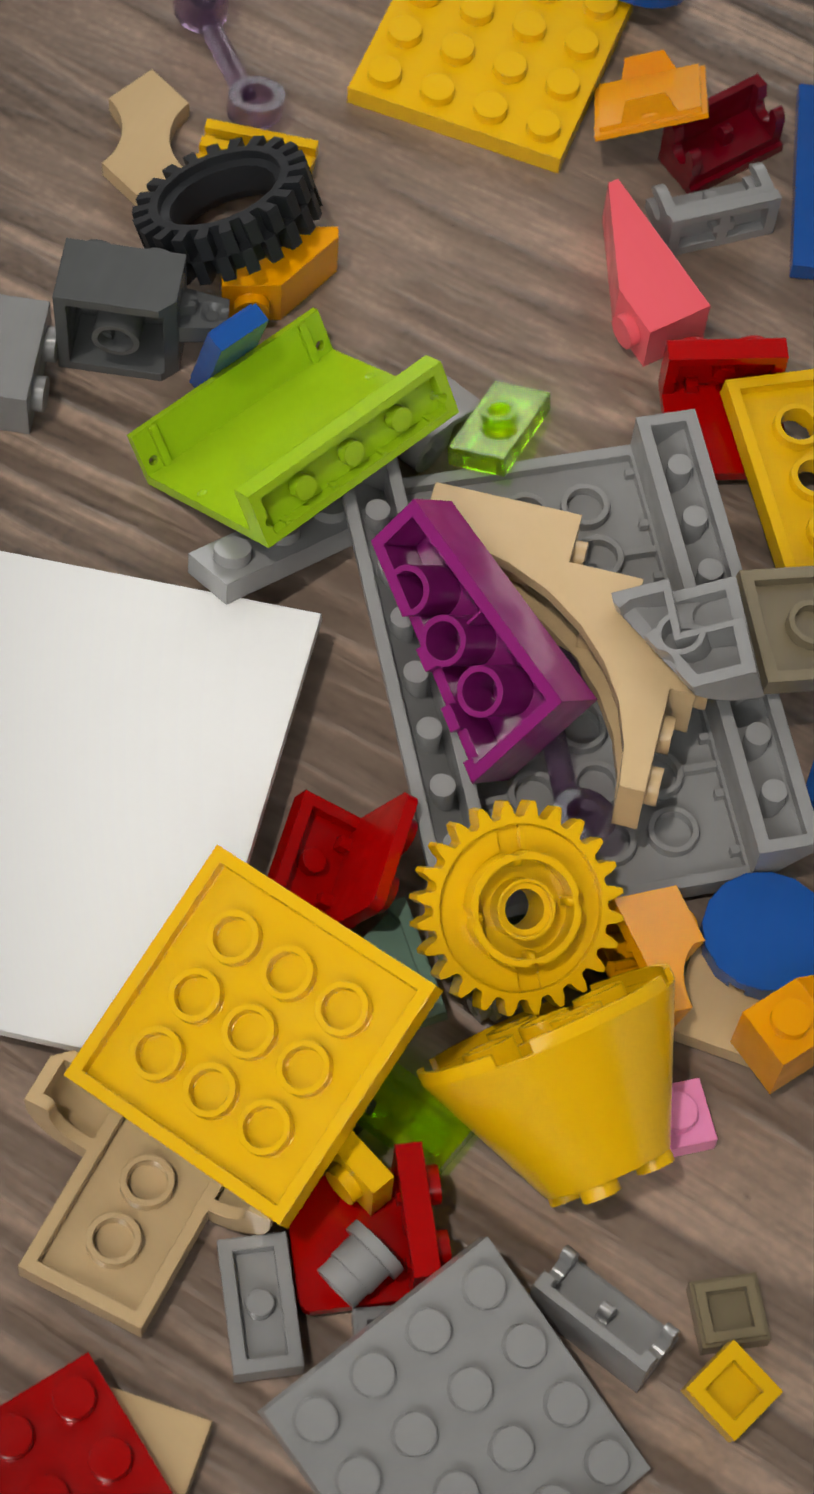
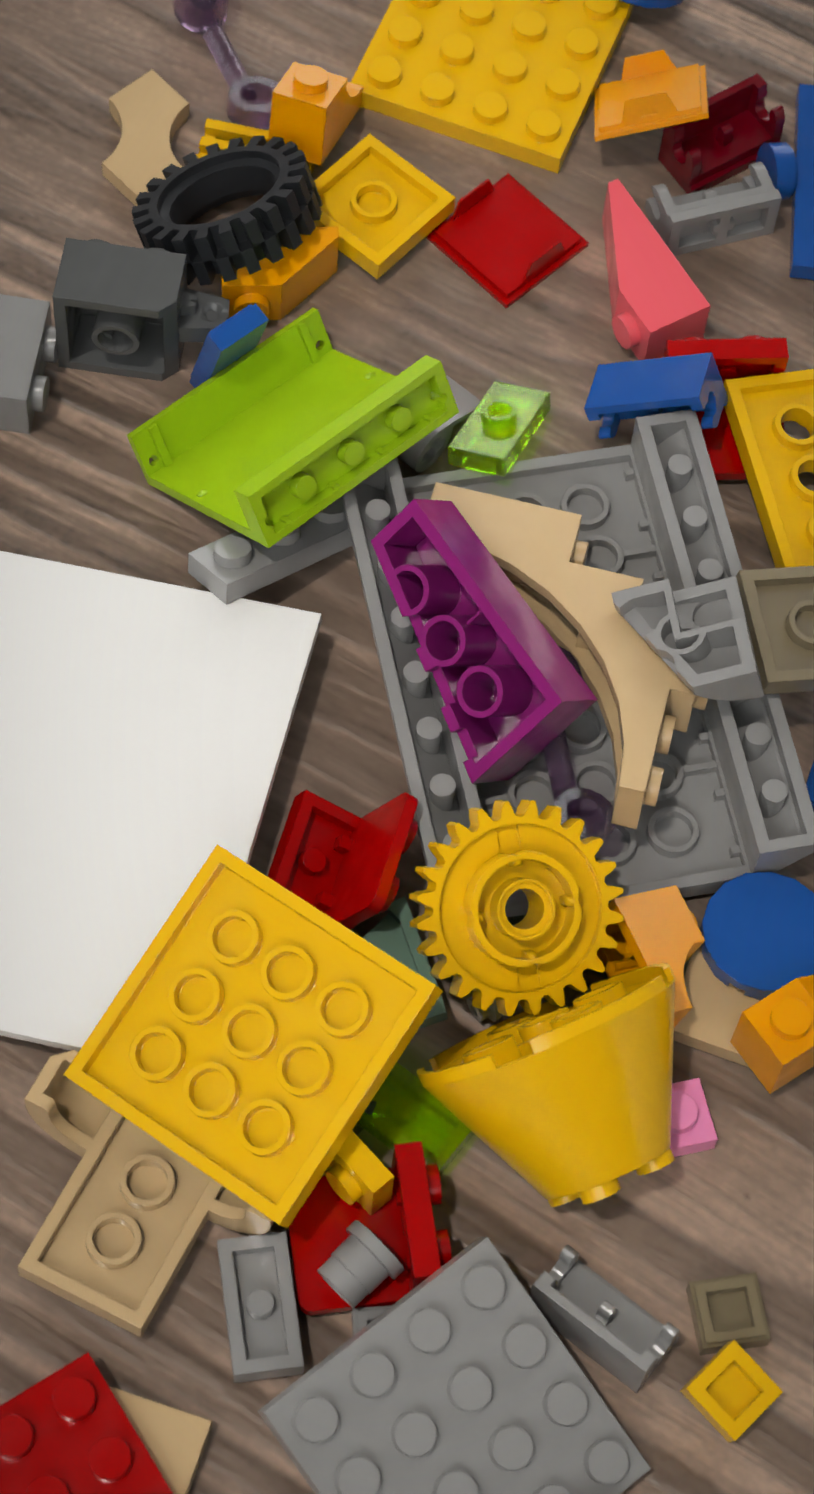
none -> light orange arch [268,62,364,166]
none -> yellow plate [314,133,456,280]
none -> red piece [426,173,589,309]
none -> blue hinge [584,352,728,439]
none -> blue tile [756,142,798,200]

